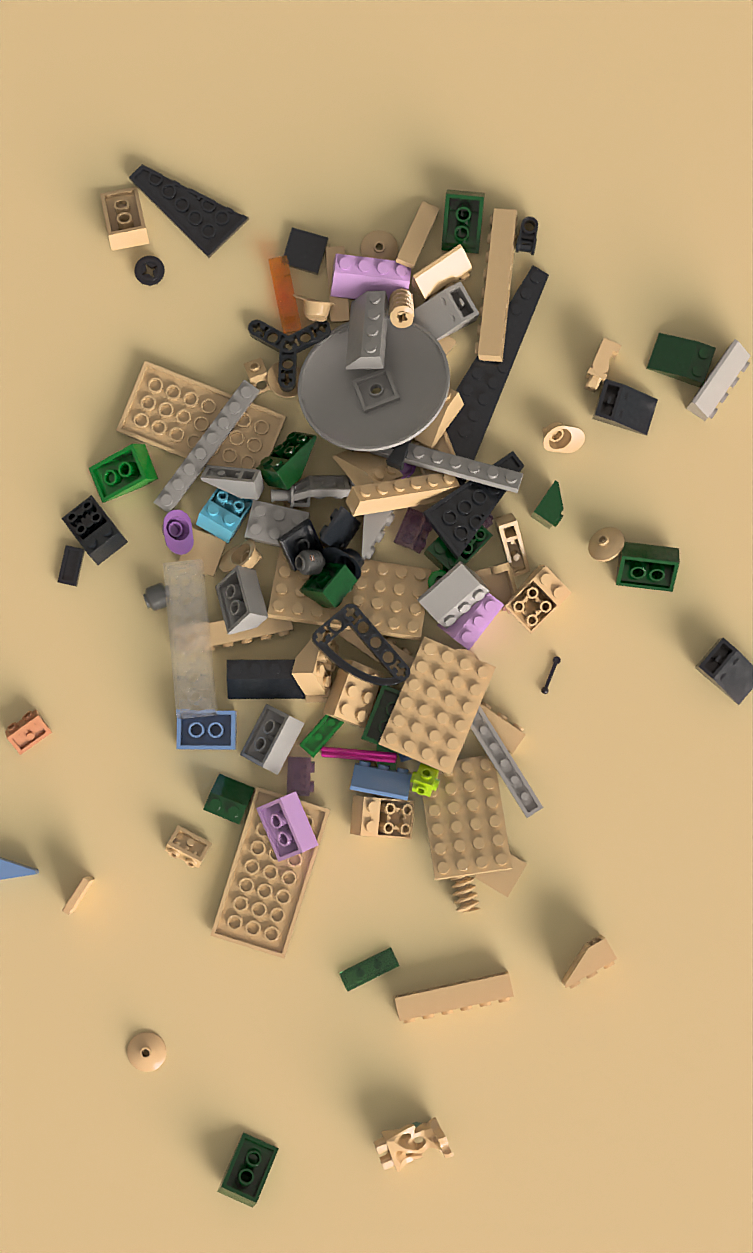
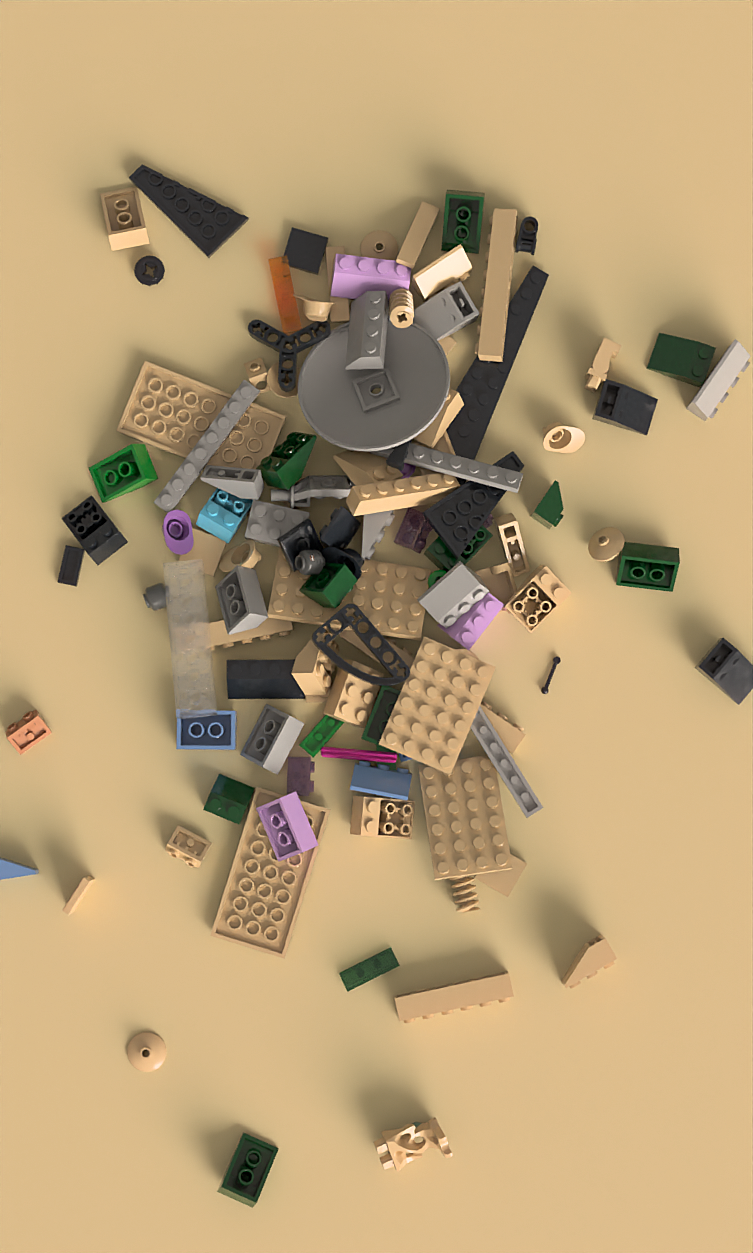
lime brick [410,763,440,797] -> none

